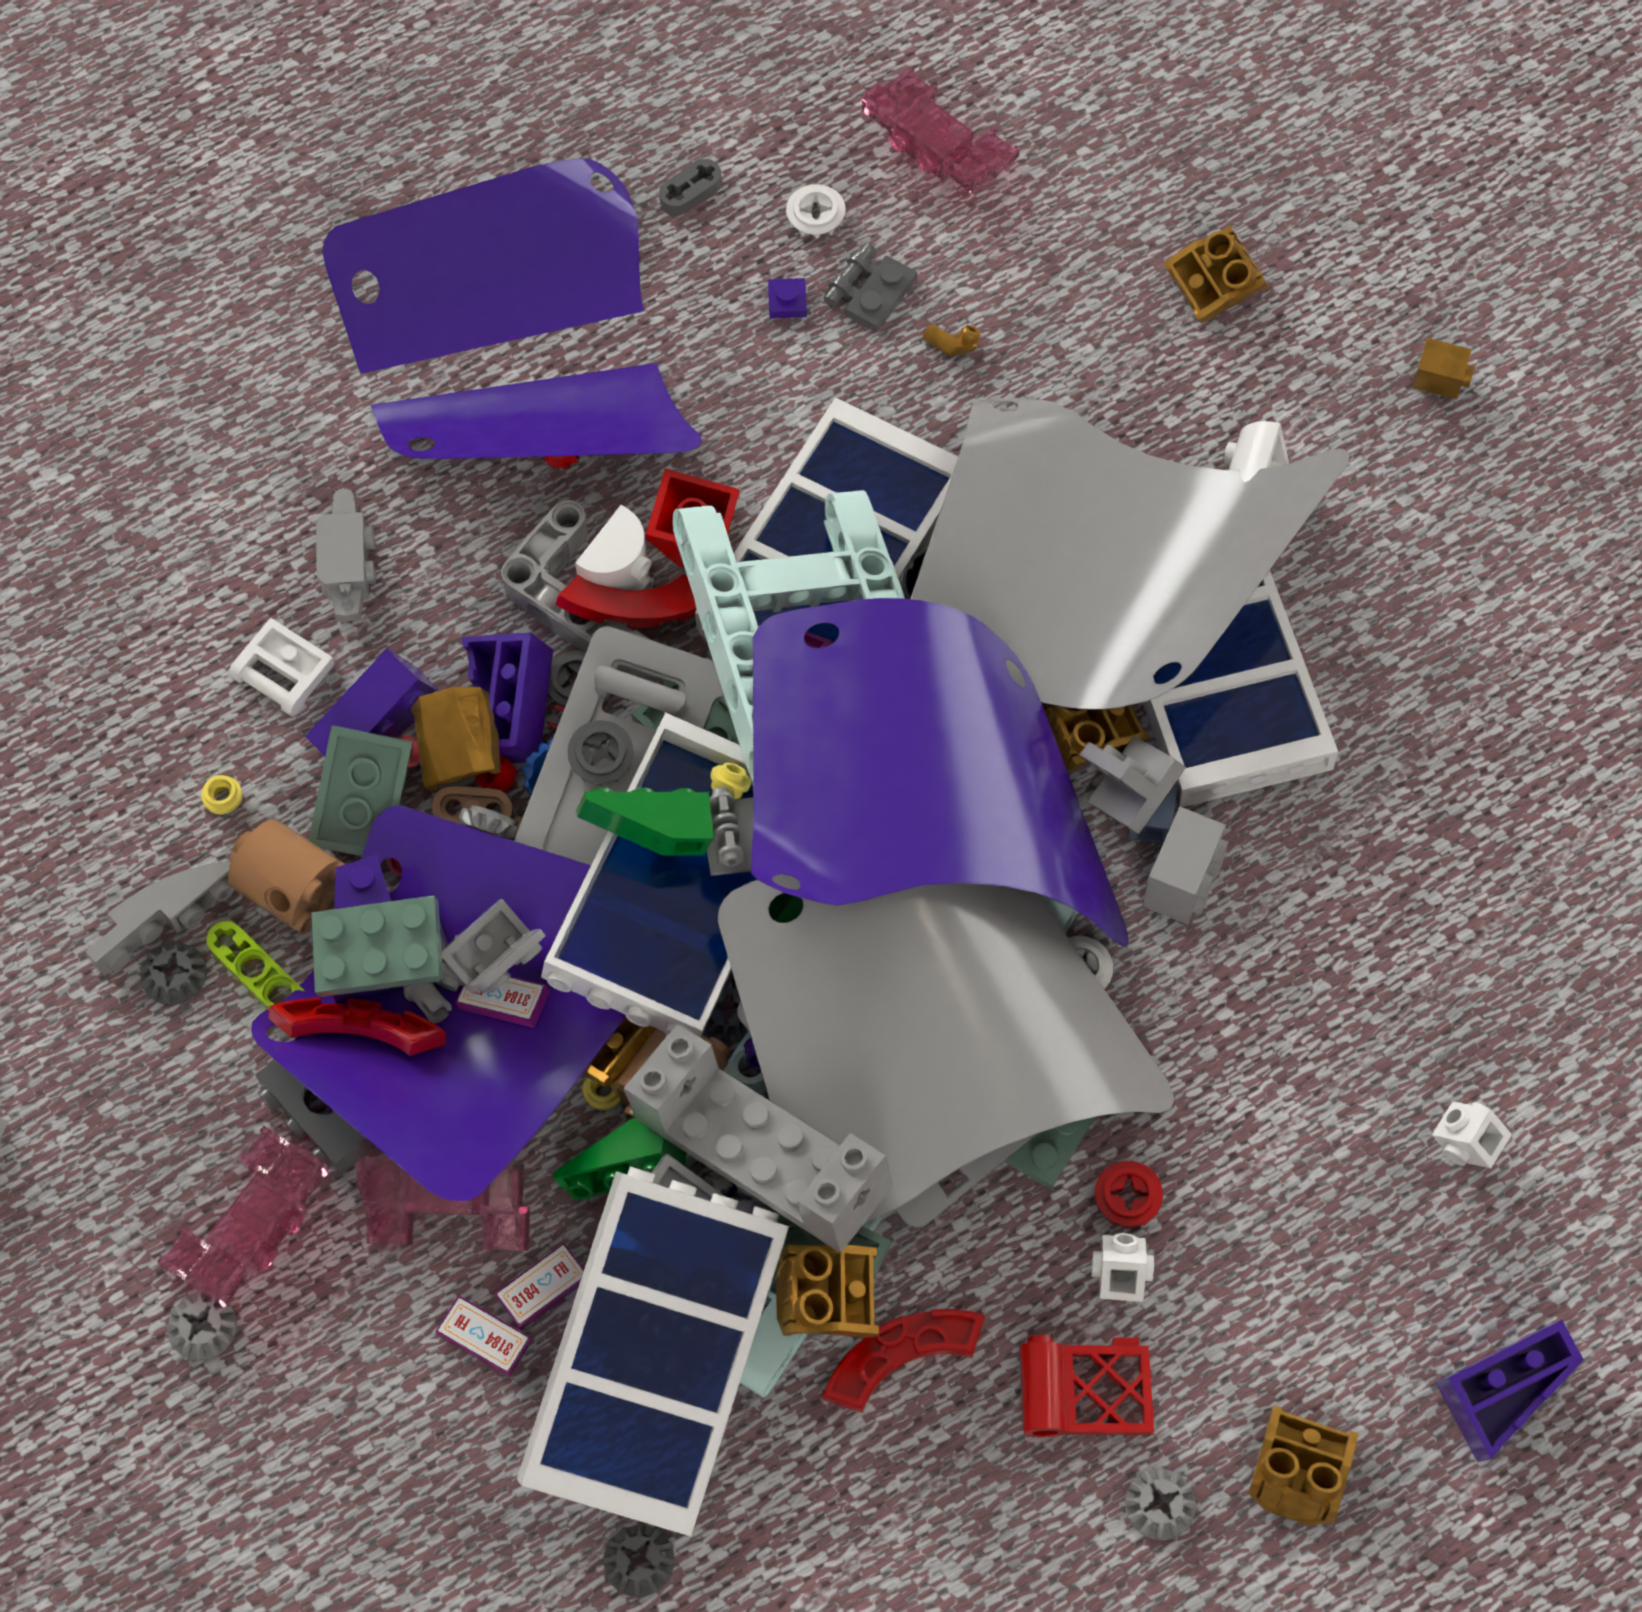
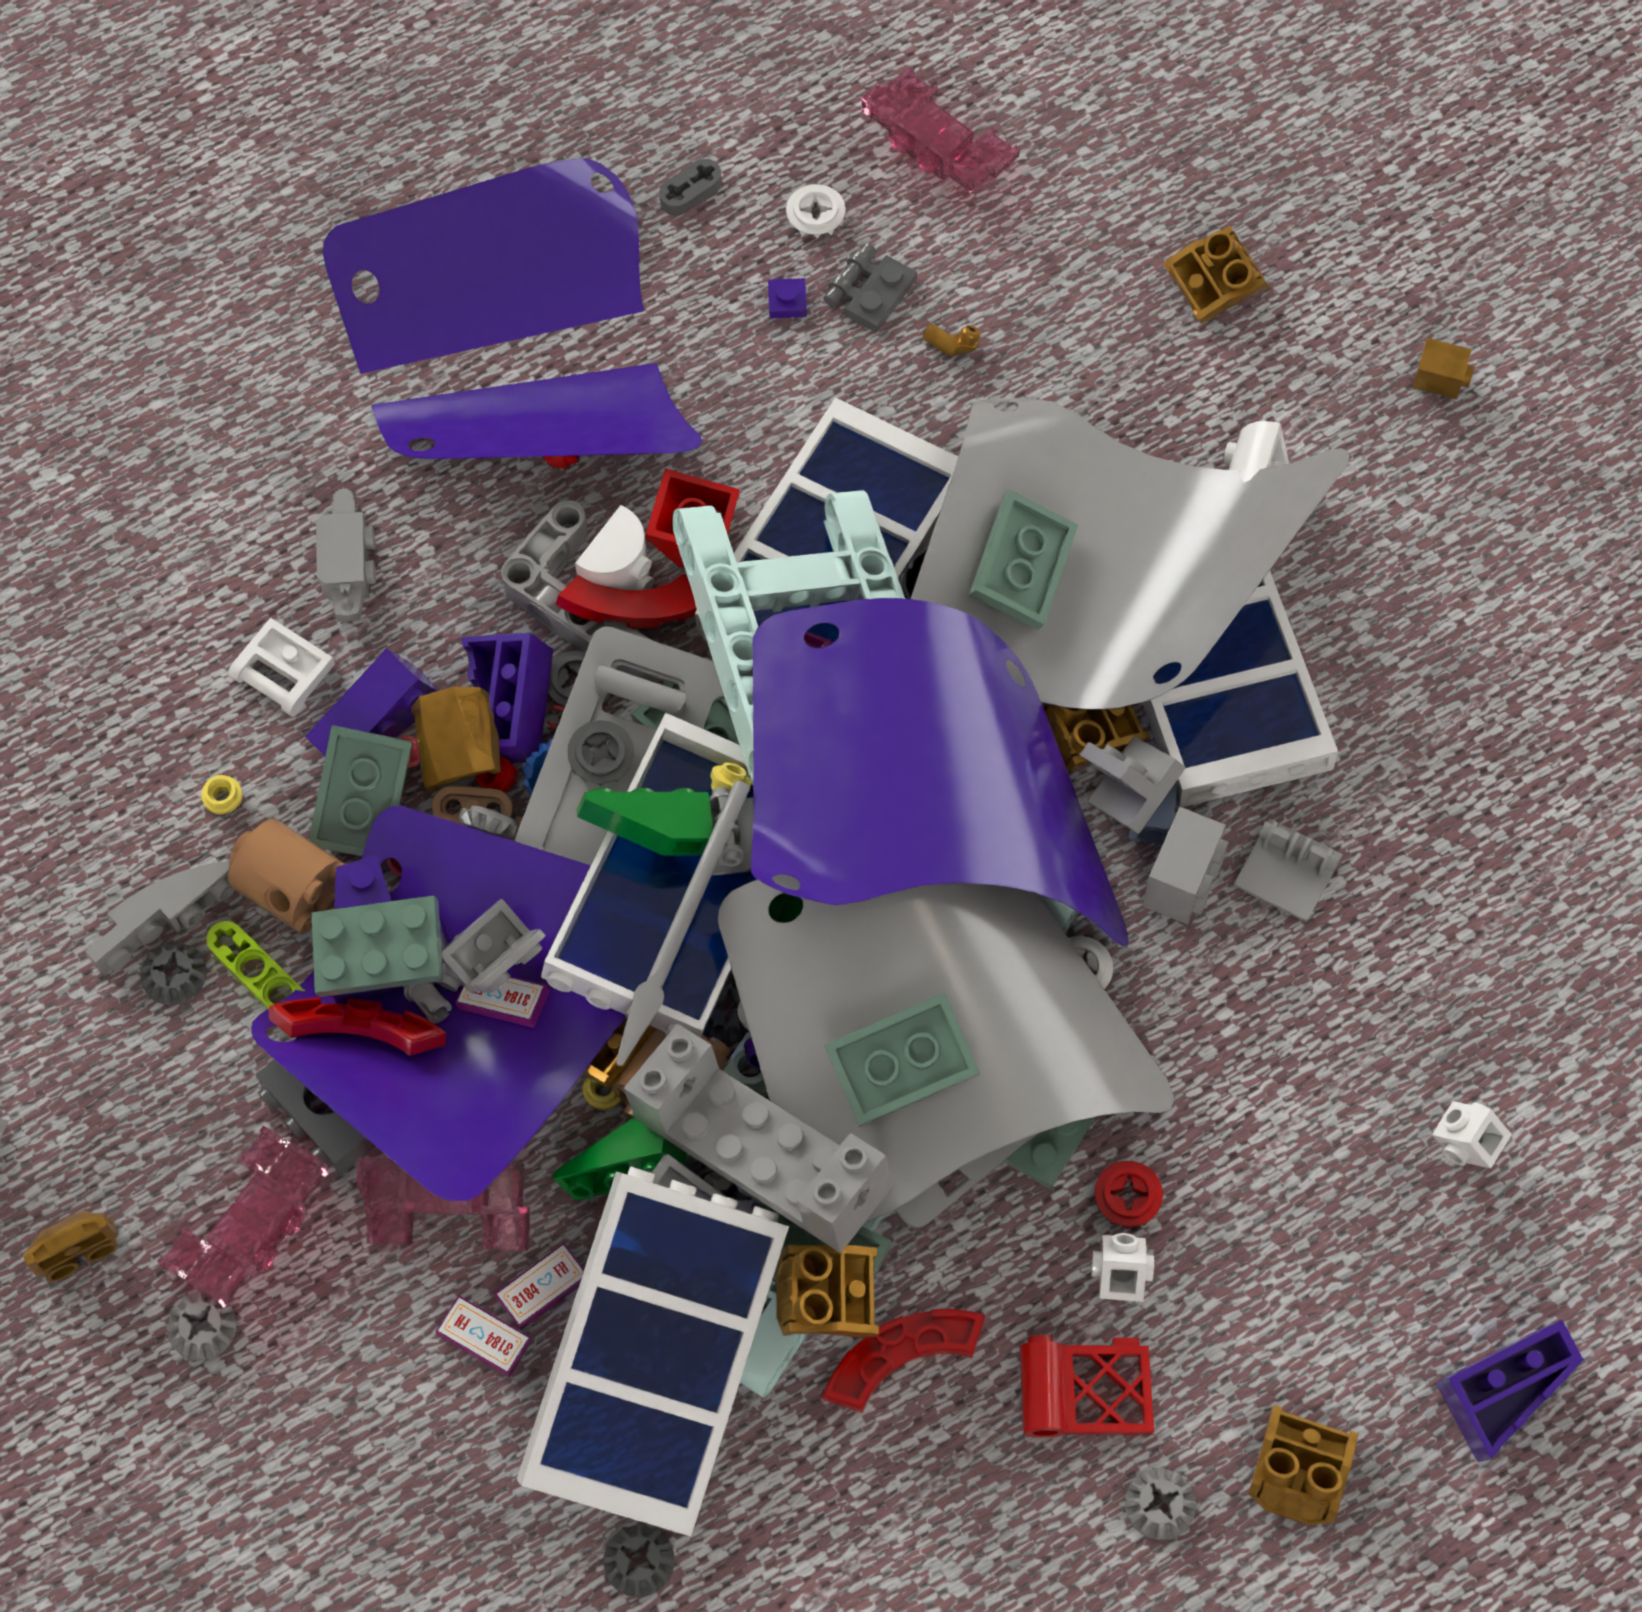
none -> pearl gold slope [23,1211,119,1282]
none -> light grey piece [616,781,750,1066]
none -> sand green plate [824,992,980,1127]
none -> sand green plate [969,490,1078,630]
none -> light grey hinge [1233,818,1343,922]

